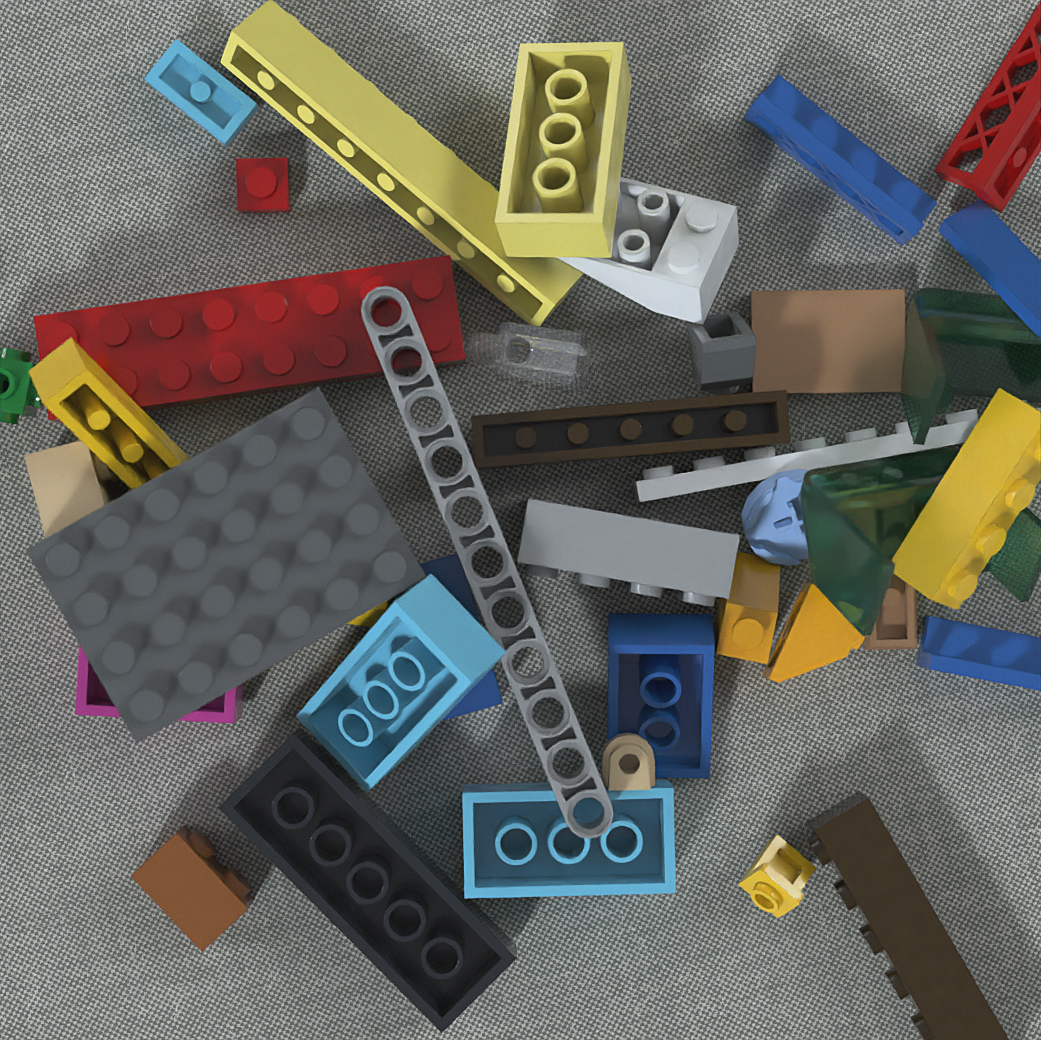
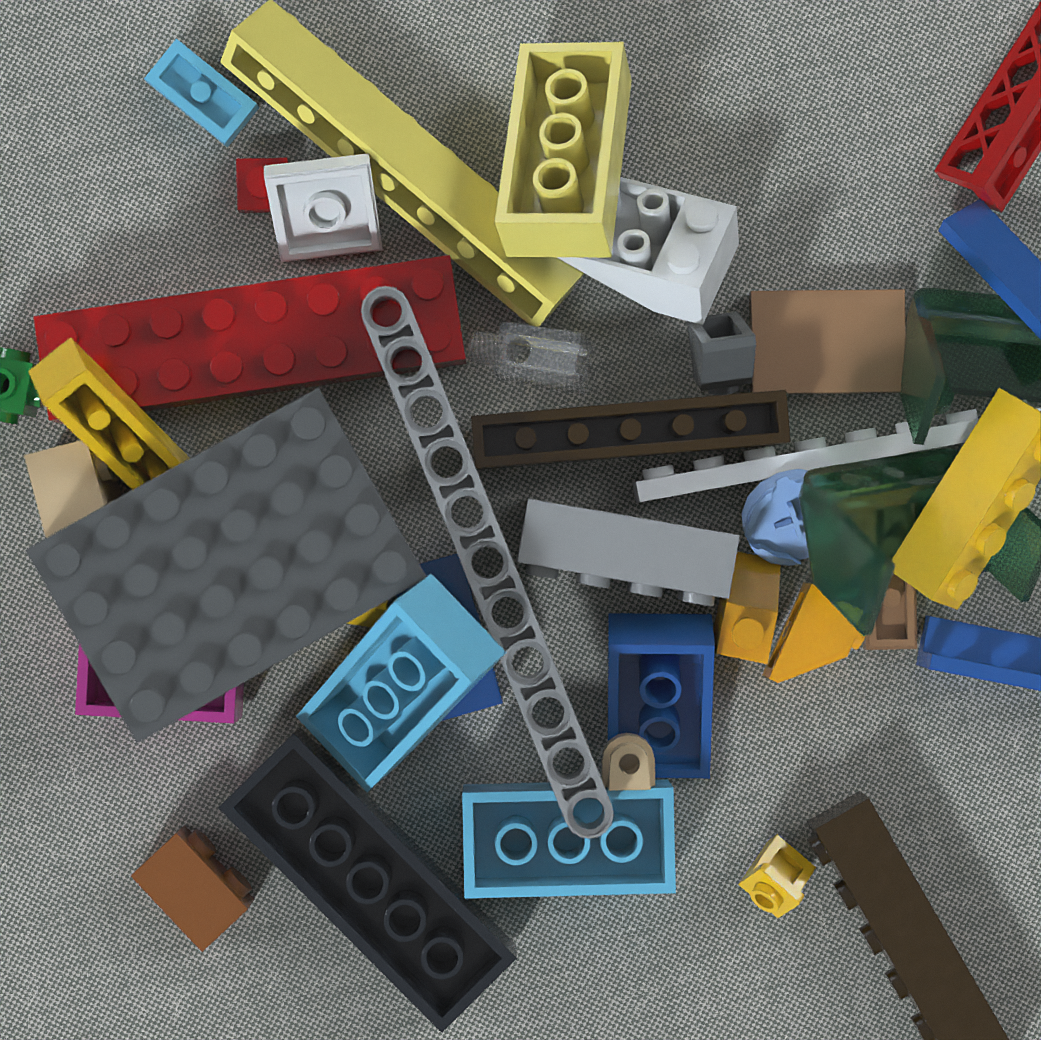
blue fence [744,74,938,246] -> none
none -> white tile [264,153,383,262]

